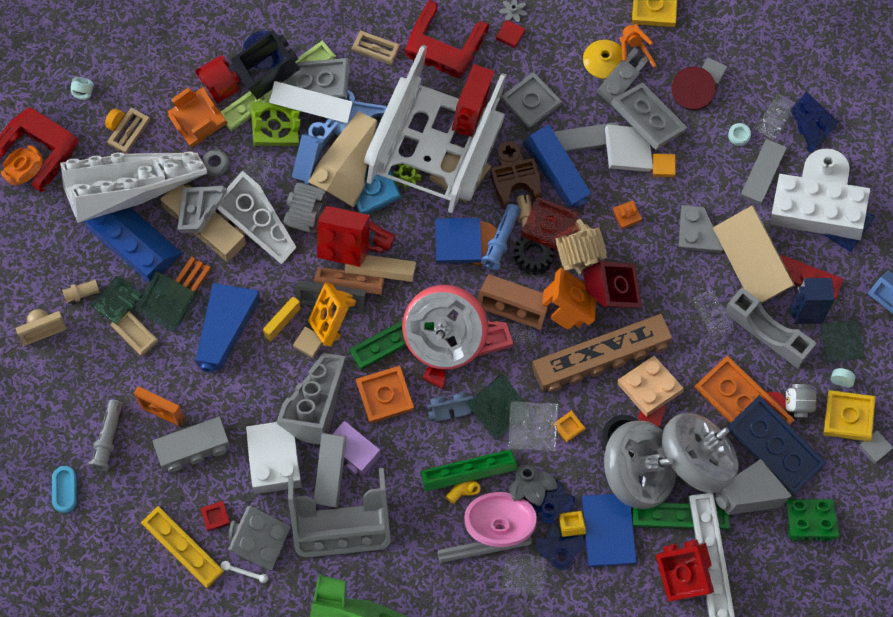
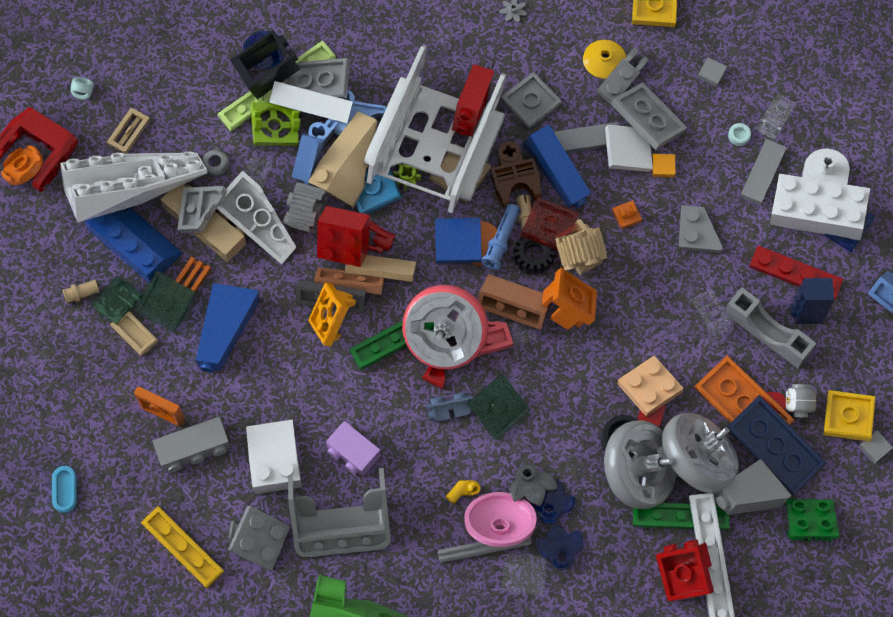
tan tile [15,309,67,346] -> none
light grey pin [88,400,123,471] -> none
light orange tile [105,108,125,131] -> none
orange panel [168,87,228,148] -> none
red cylinder [195,55,240,104] -> none
red tile [200,501,230,532] -> none
white hinge [221,561,269,583] -> none
yellow tile [263,296,301,342] -> none
light grey wedge [277,353,346,445] -> none
tan tile [293,327,323,358] -> none
light grey tile [314,433,347,507] -> none
tan tile [352,31,400,65] -> none
orange plate [356,366,414,424] -> none
red connector [404,0,489,79] -> none
green tile [420,450,518,492] -> none
red tile [496,20,525,49] -> none
clear plate [507,401,558,451] -> none
medium nougat brick [532,314,672,393] -> none
light orange tile [553,410,586,443] -> none
yellow tile [558,511,586,537] -> none
blue tile [582,494,636,567] -> none
dark red slope [583,261,642,309] -> none
orange plant [619,24,657,68] -> none
dark red tile [671,66,716,111] -> none
tan tile [713,206,795,304] -> none
clear blue wing [790,92,838,153] -> none
piece [819,320,865,362] -> none
light aqua tile [831,368,856,388] -> none

